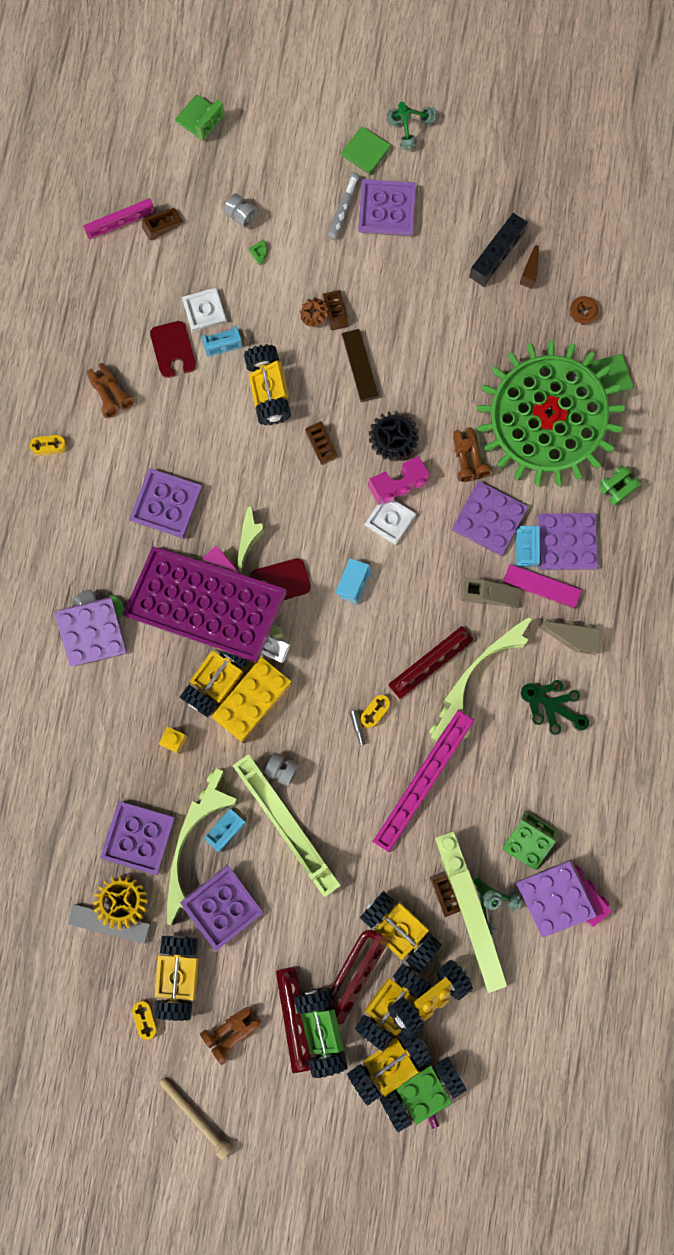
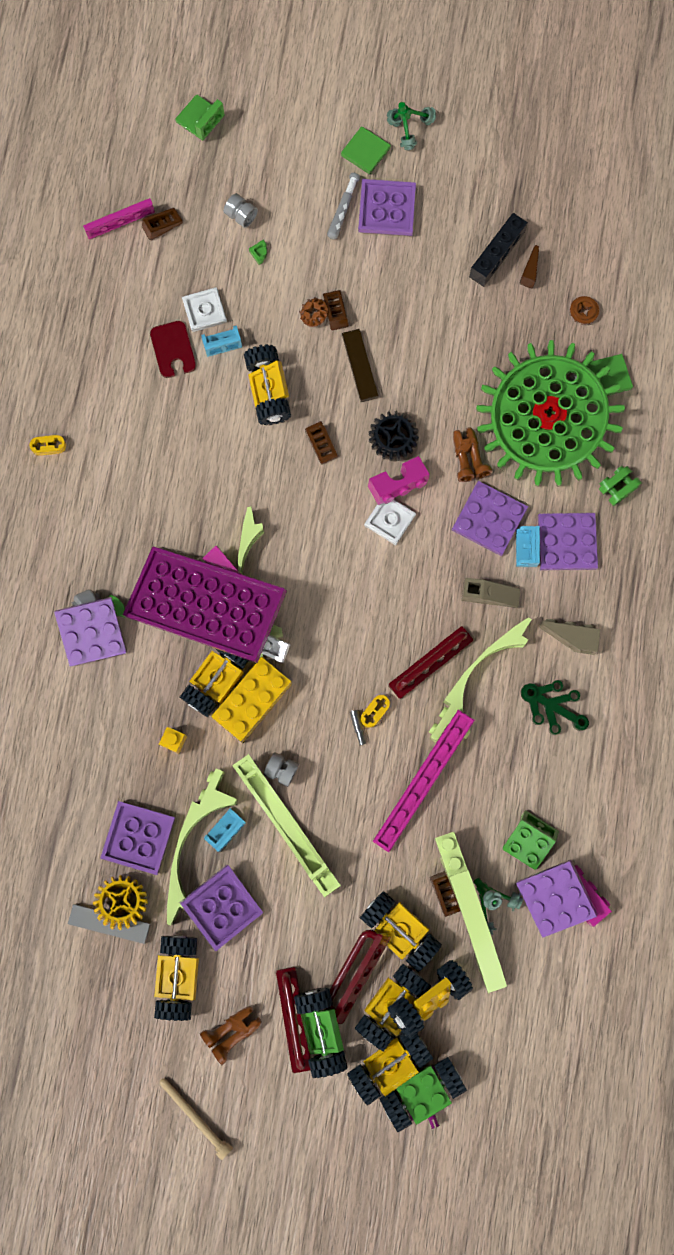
dark orange piece [87,363,135,418] -> none
medium lavender plate [129,468,203,539] -> none
yellow beam [132,1000,157,1040] -> none
dark red piece [249,558,311,601] -> none
medium azure hinge [335,558,372,605] -> none
dark pink tile [503,564,581,608] -> none

